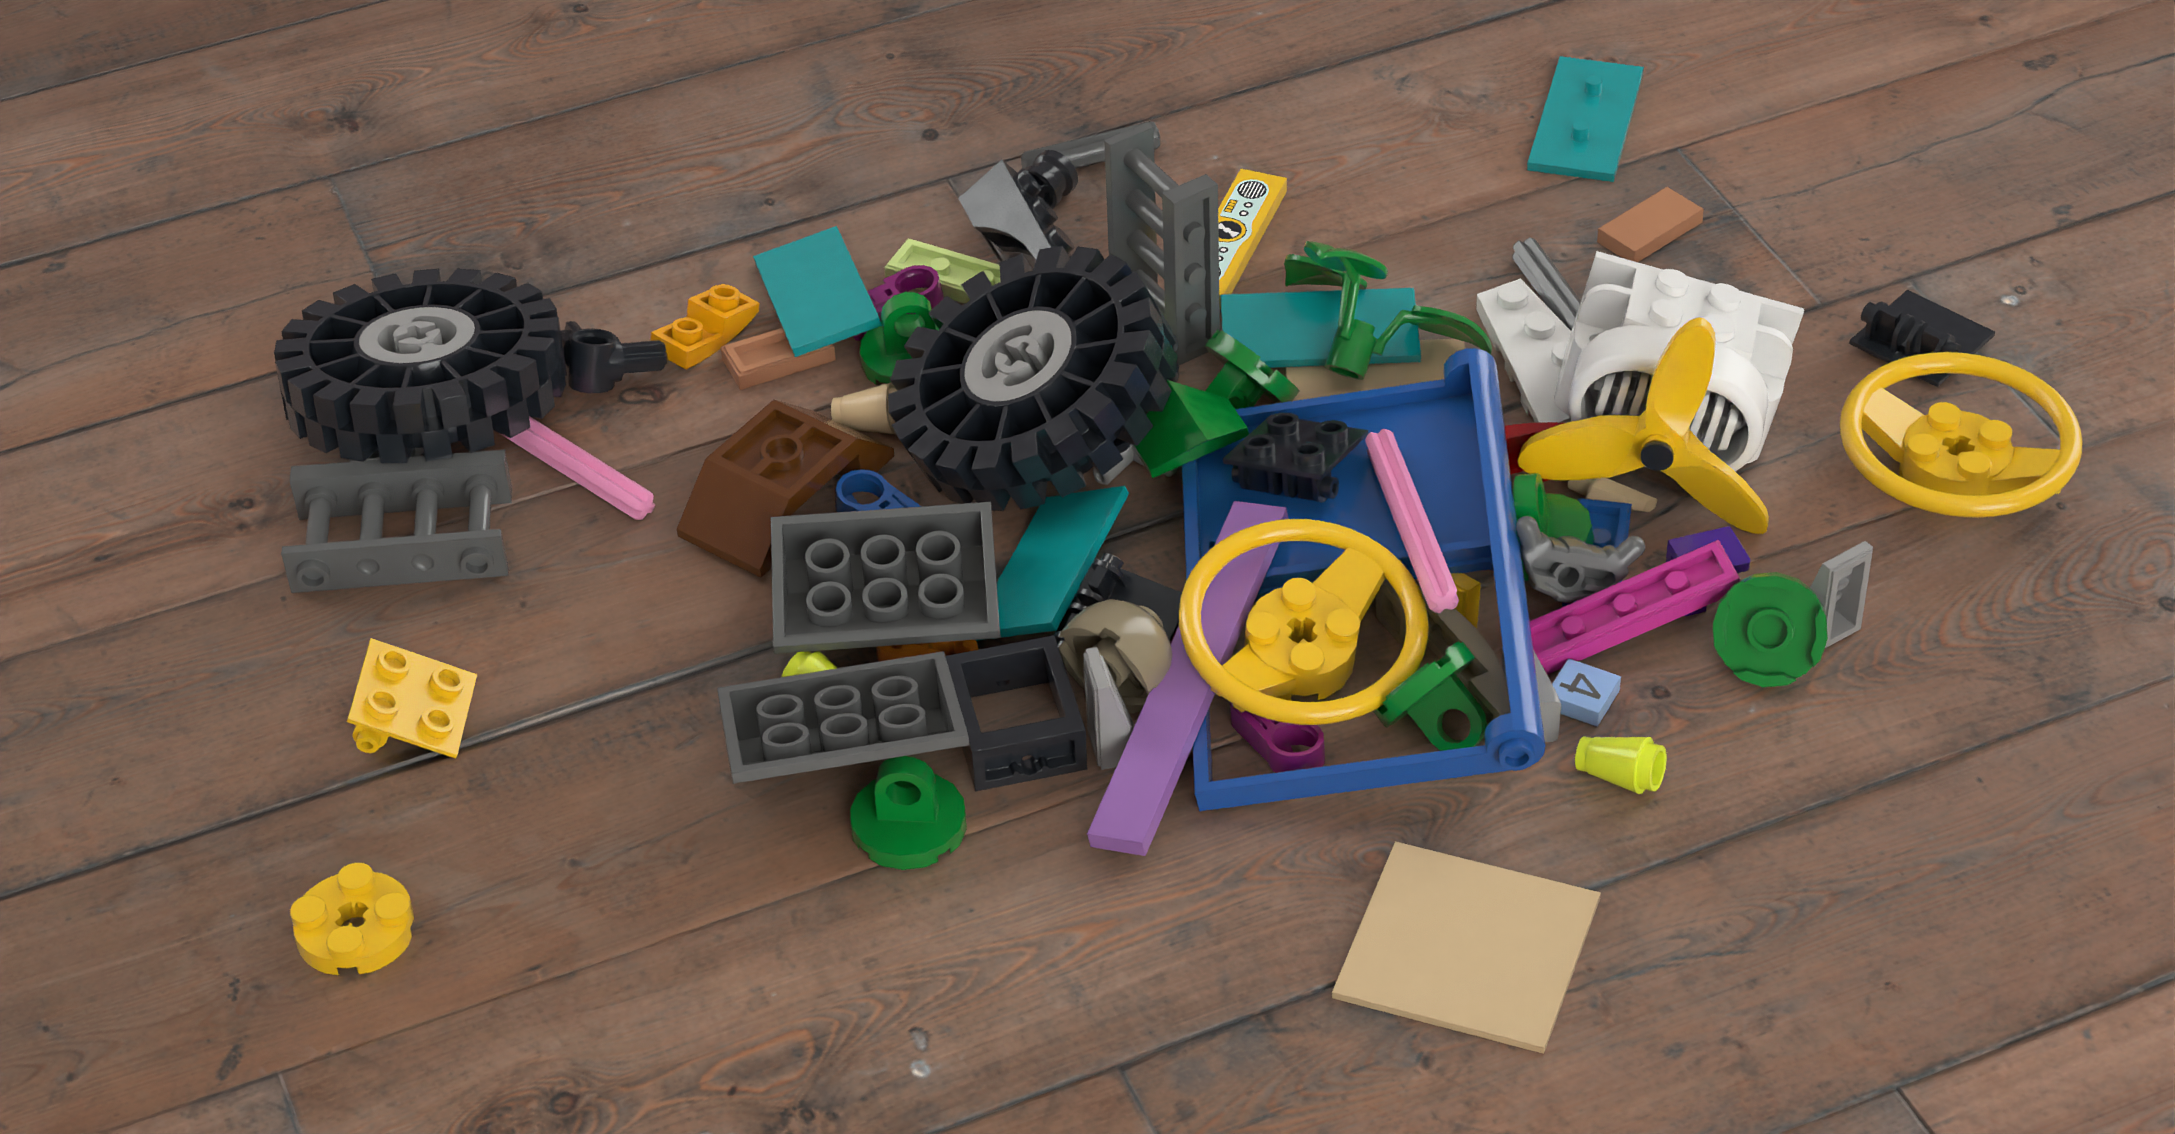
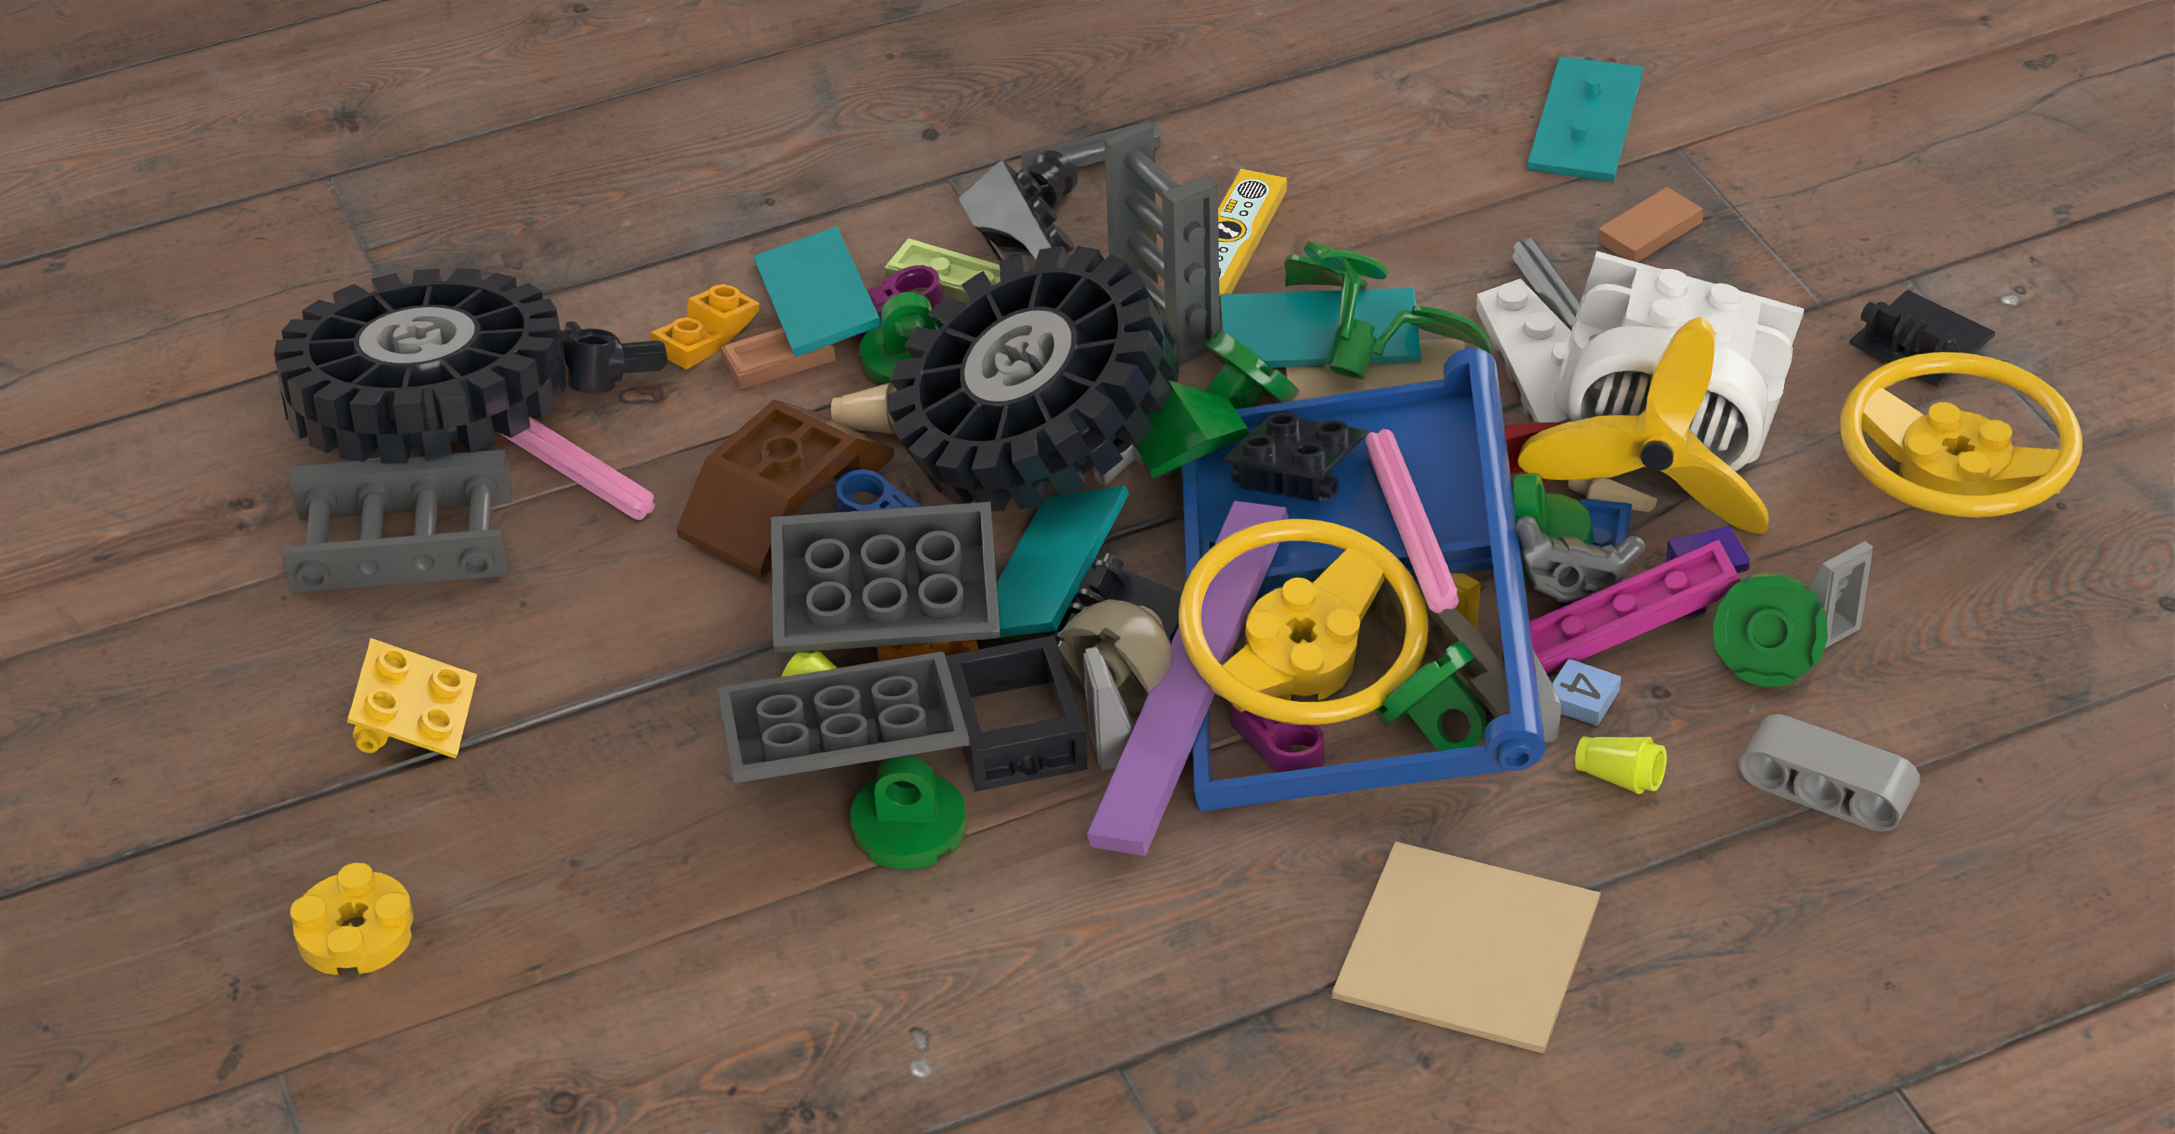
none -> light grey beam [1738,714,1921,832]

